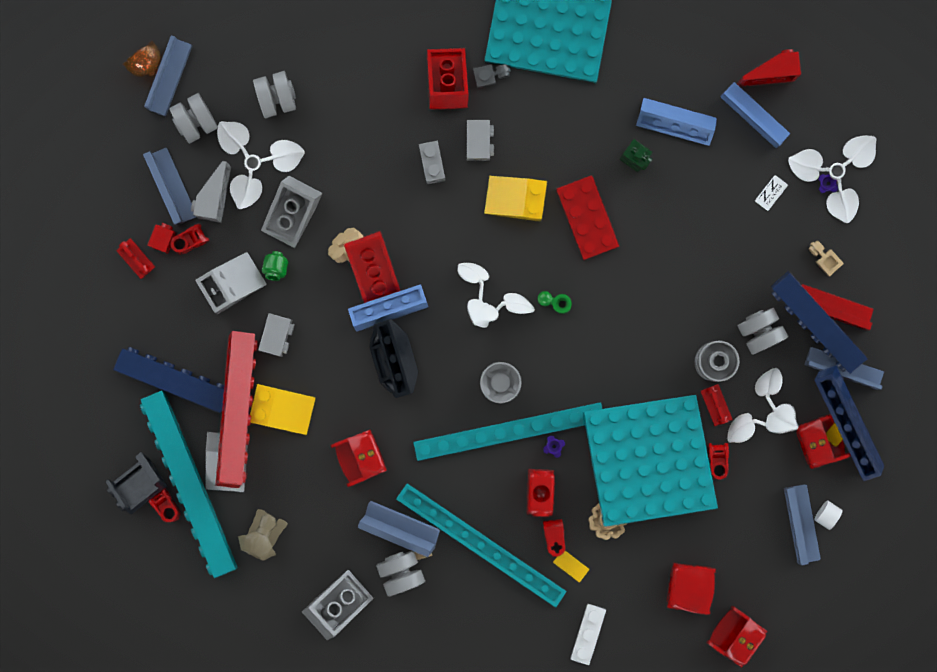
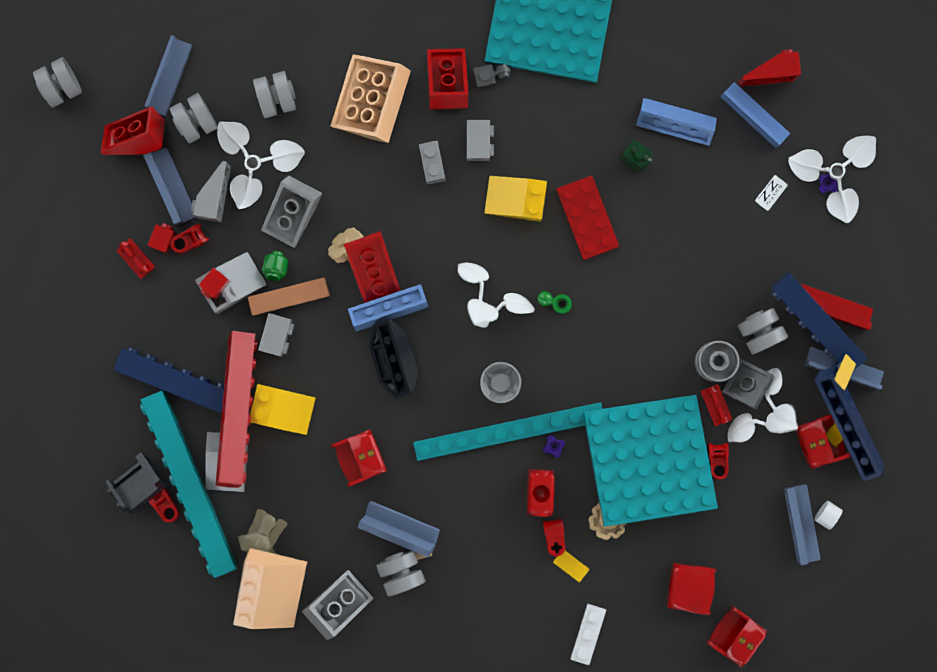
clear orange cylinder [123,41,161,77] -> none
teal plate [396,483,567,607] -> none
tan plate [808,241,844,276] -> none
none -> light grey wheel [33,57,82,108]
none -> red slope [101,106,165,155]
none -> red brick [198,267,231,299]
none -> light nougat slope [233,548,307,629]
none -> nougat slope [248,277,330,316]
none -> light nougat slope [330,54,411,143]
none -> dark grey tile [722,359,774,410]
none -> yellow sticker [835,354,856,390]

